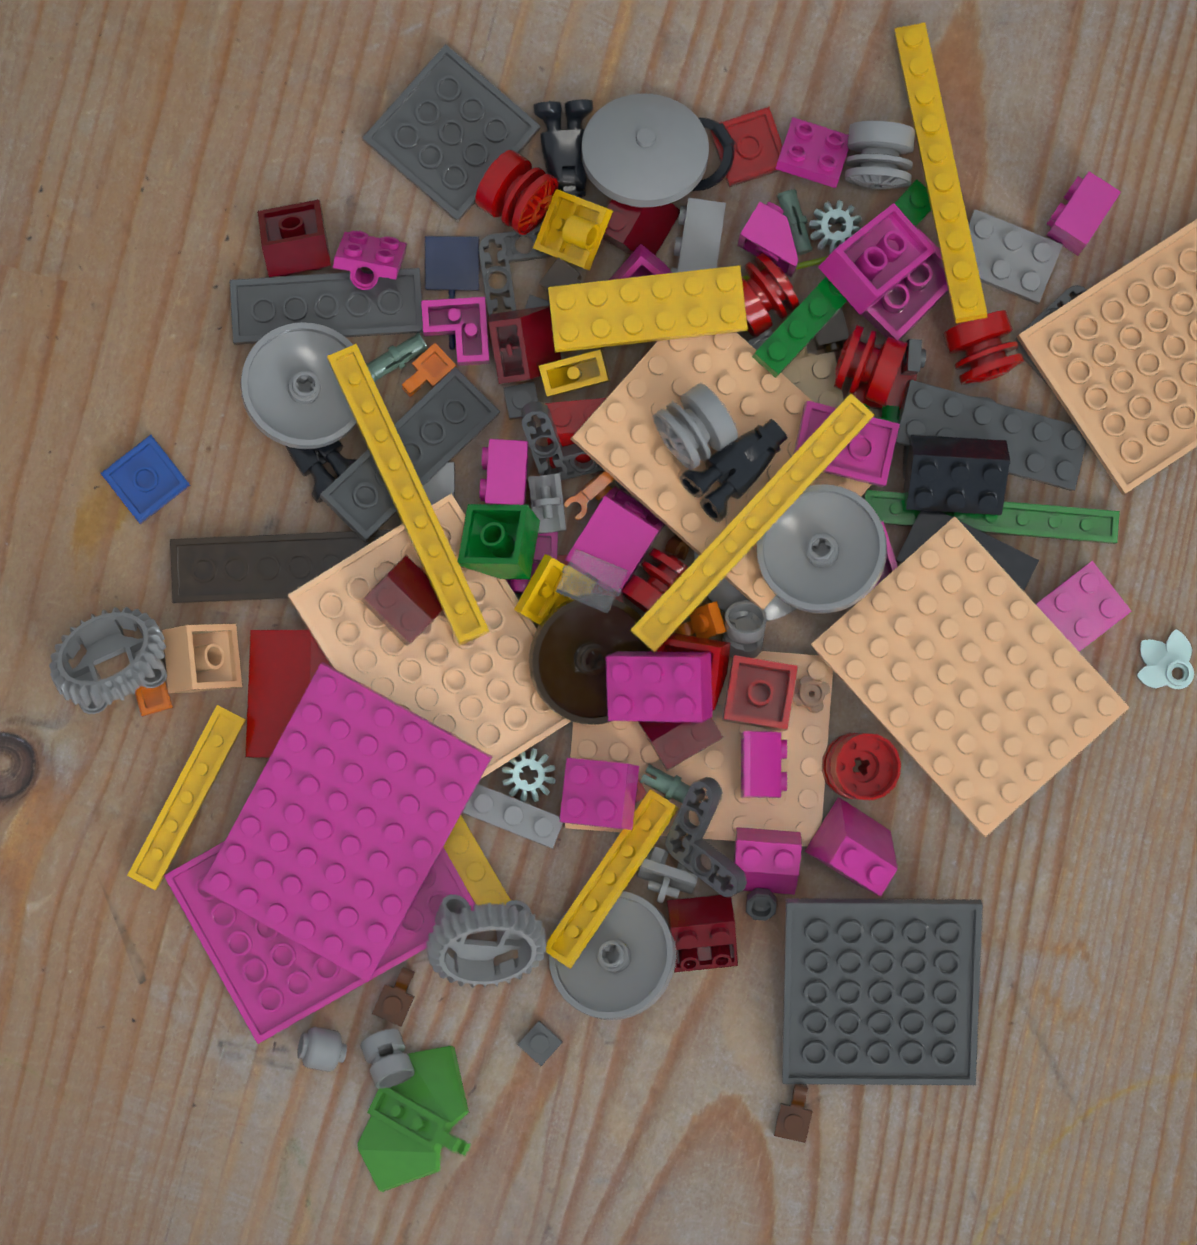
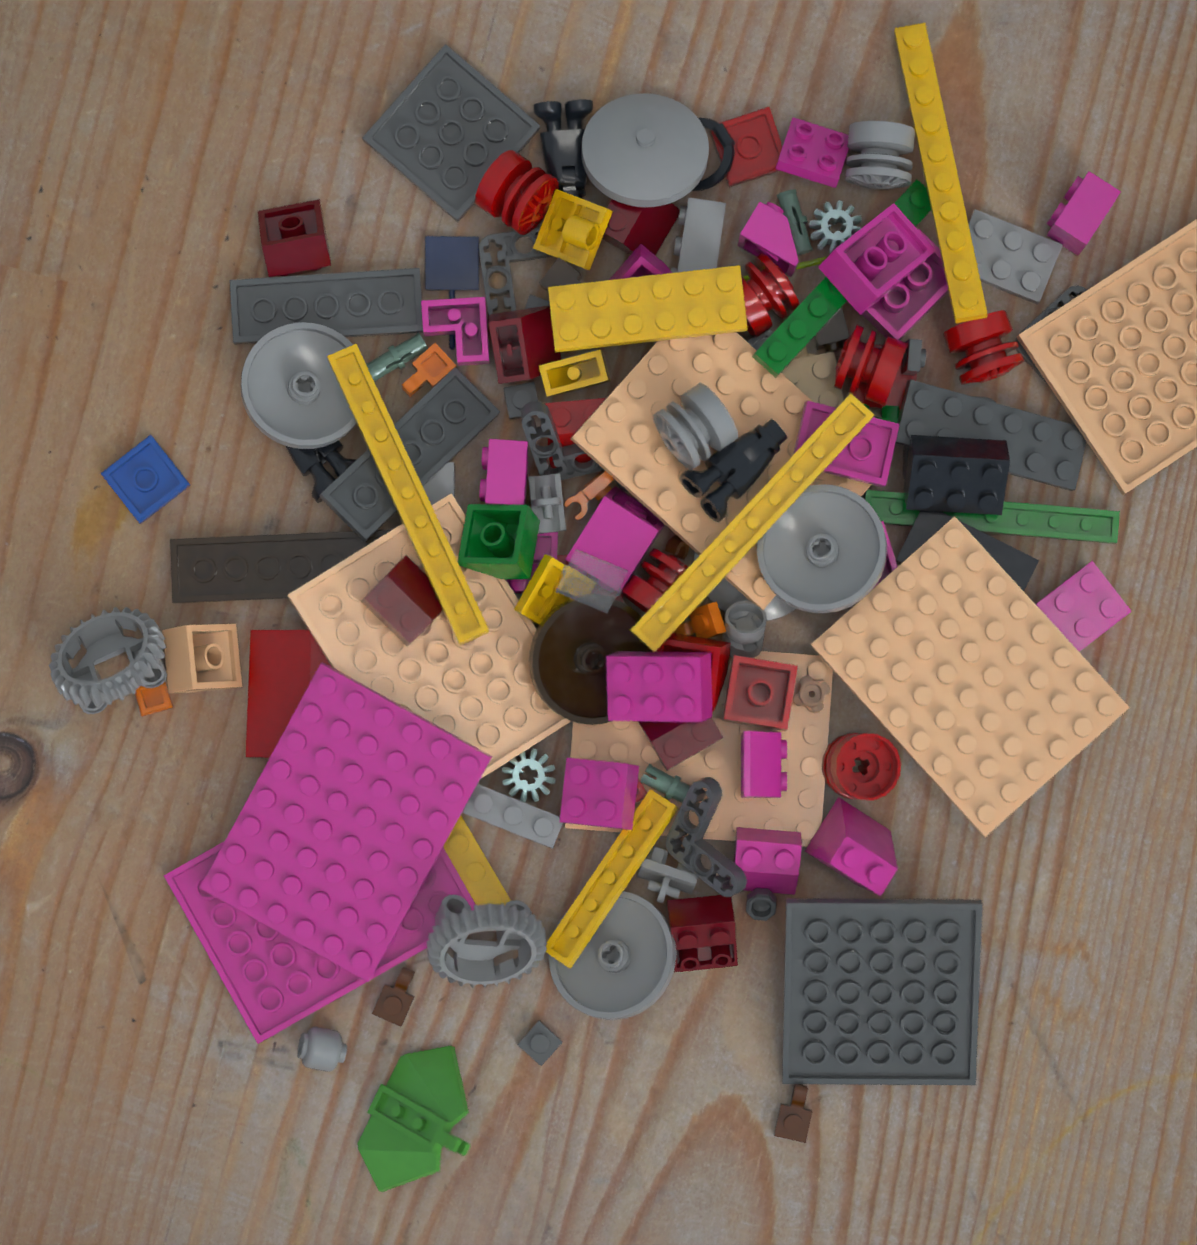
yellow plate [127,705,246,891] -> none
dark pink plate [333,231,407,290] -> none
light grey wheel [360,1029,415,1089] -> none
light aqua plate [1137,629,1194,689] -> none

